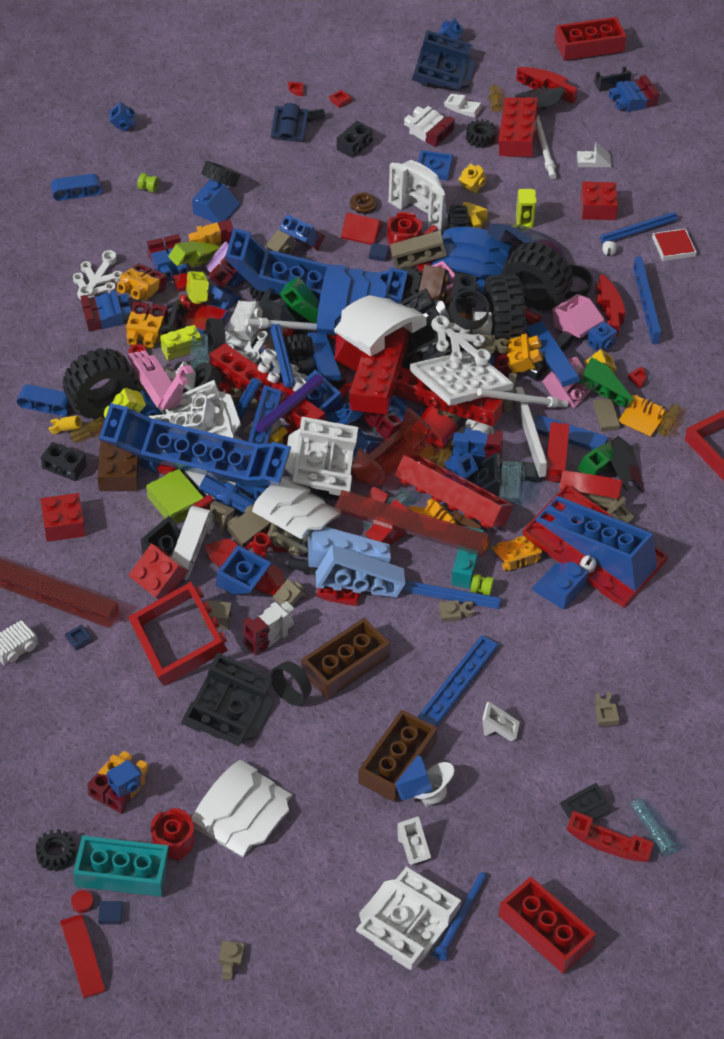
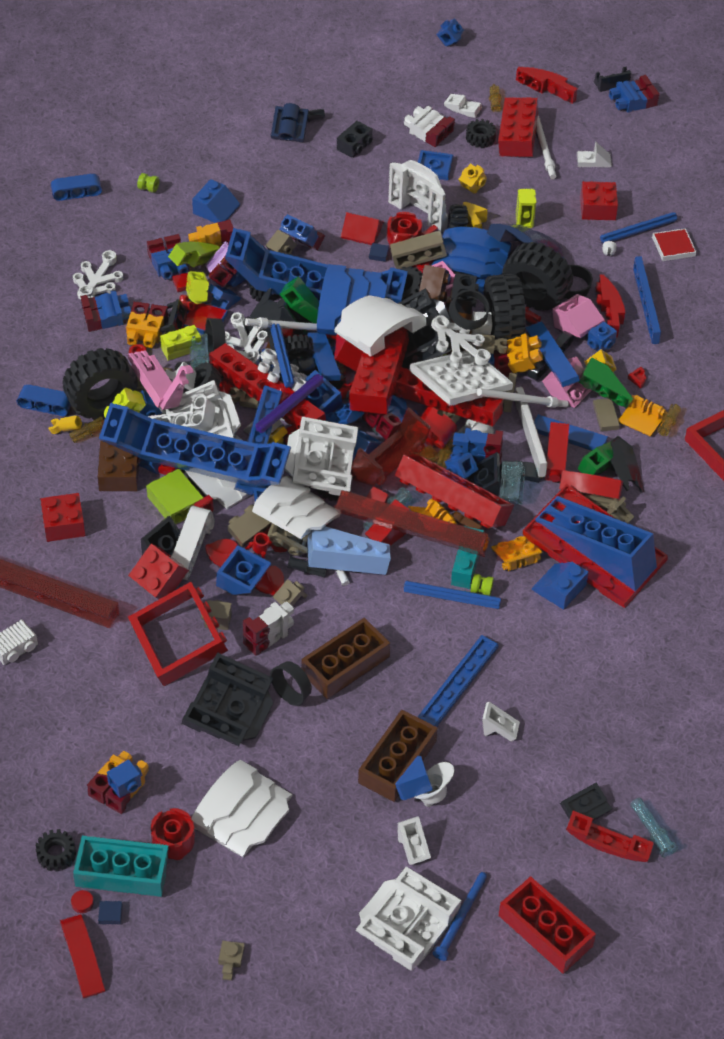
black brick [41,441,87,481] -> none
dark blue tile [65,624,93,651] -> none
blue brick [109,102,136,132] -> none
light orange hips [117,263,167,301] -> none
blue piece [198,474,255,514] -> none
black tyre [201,161,241,187] -> none
dark tan bracket [210,501,235,532] -> none
white brick [226,301,263,340] -> none
blue axle [235,378,262,421] -> none
red tile [287,82,304,97] -> none
light blue wedge [315,544,405,598] -> none
red slope [317,586,362,606] -> none
red tile [329,90,352,108] -> none
reddish brown gear [350,193,377,214] -> none
dark blue slope [412,30,475,90] -> none
dark tan plate [438,600,474,622] -> none
black shield [515,86,565,109] -> none
red brick [555,17,627,60] -> none
white hinge [580,555,597,573] -> none
dark tan plate [594,692,619,727] -> none

